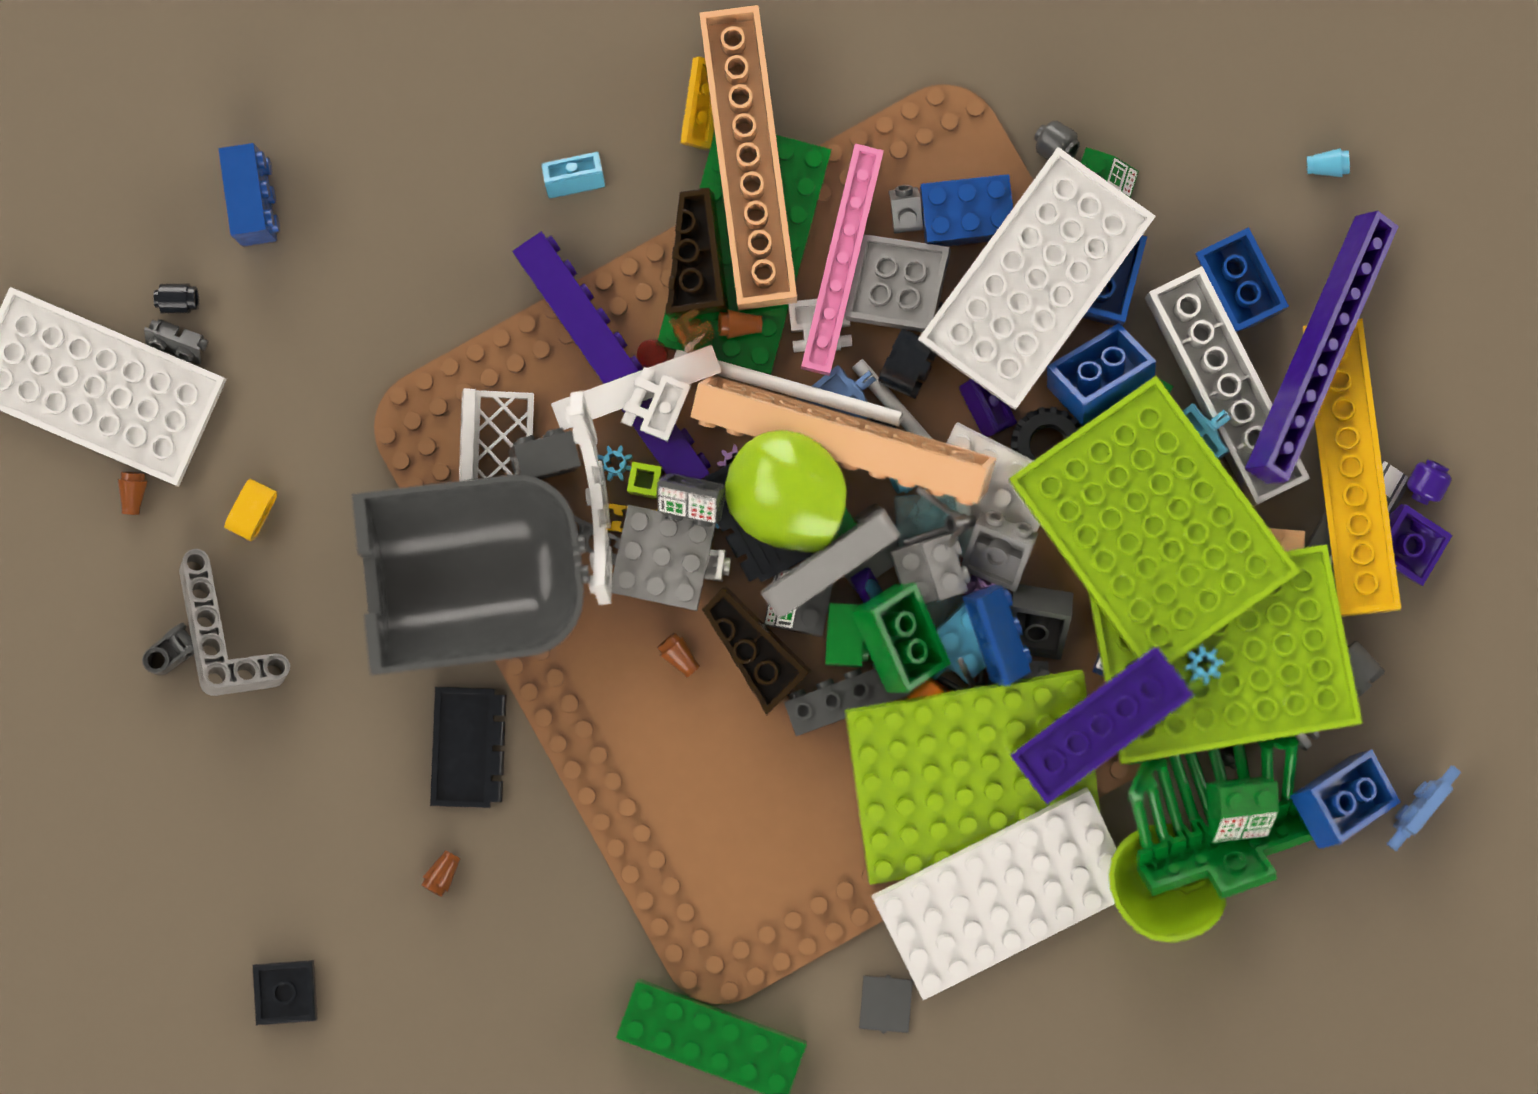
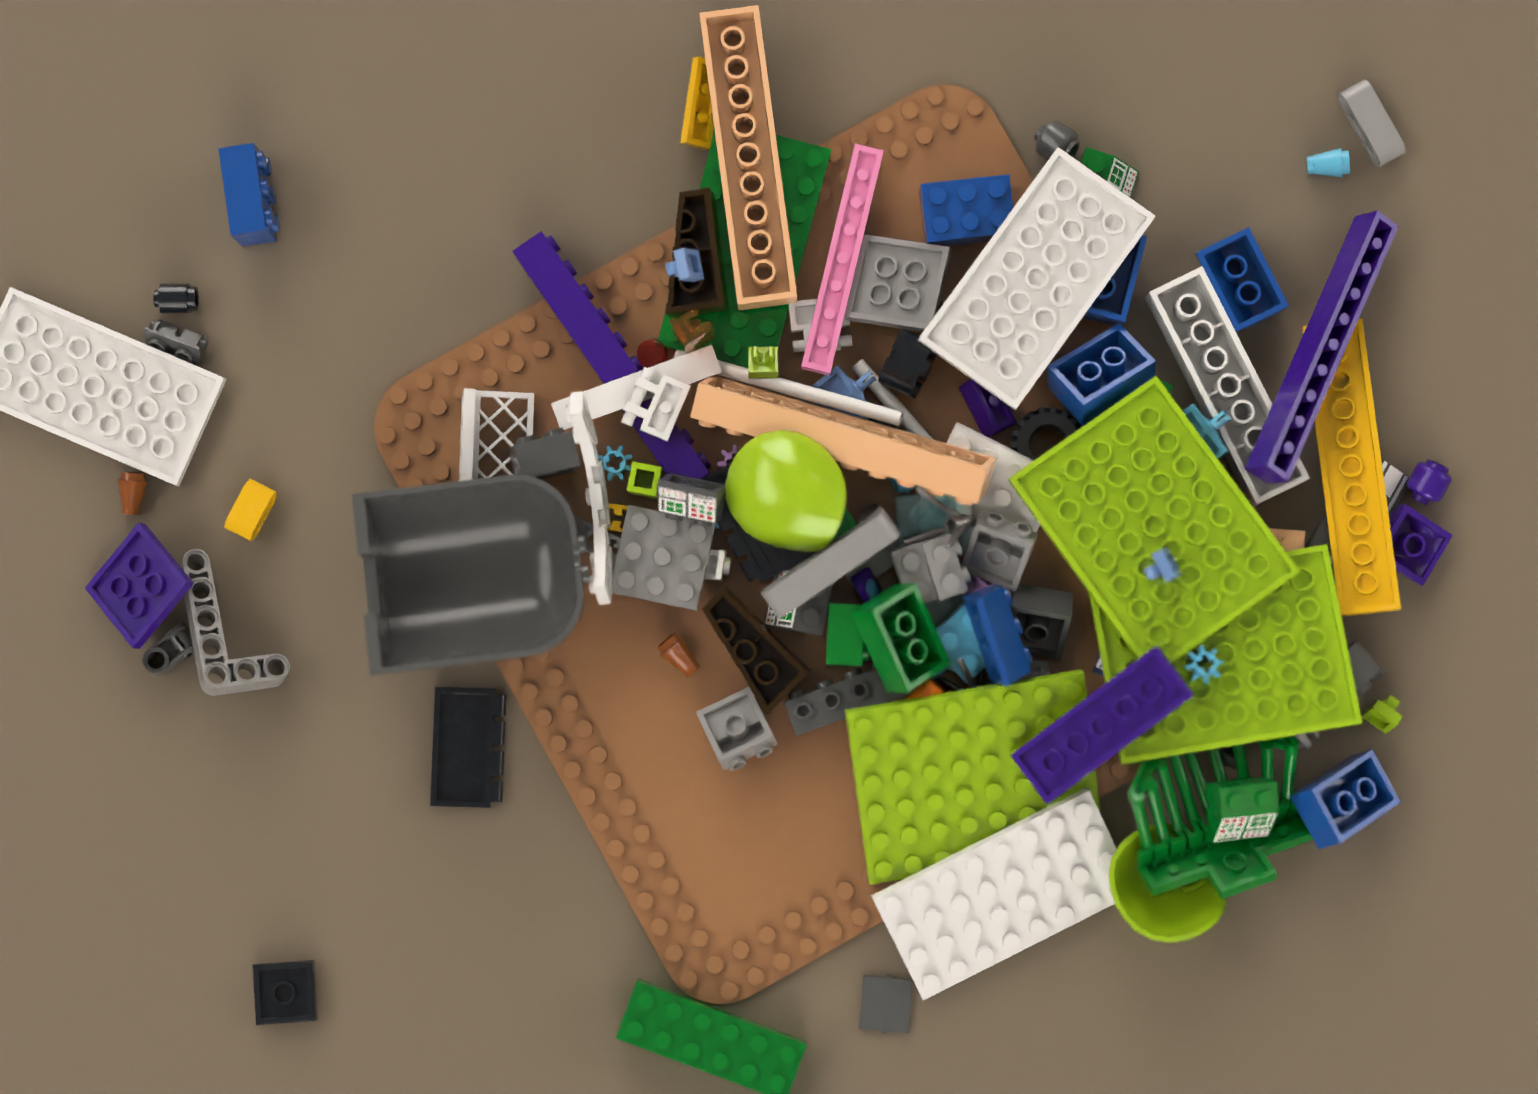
dark orange cone [421,850,460,897] -> none
medium azure slope [541,152,605,198] -> none
dark orange cone [718,309,762,339] -> none
bracket [889,185,923,234] -> none
medium blue plate [1386,765,1461,852] -> none
none -> dark purple plate [85,523,194,649]
none -> medium blue tile [665,248,704,282]
none -> light grey plate [696,687,777,771]
none -> lime tile [748,346,778,378]
none -> medium blue tile [1143,548,1182,582]
none -> light grey beam [1338,80,1406,167]
none -> lime tile [1361,695,1403,734]

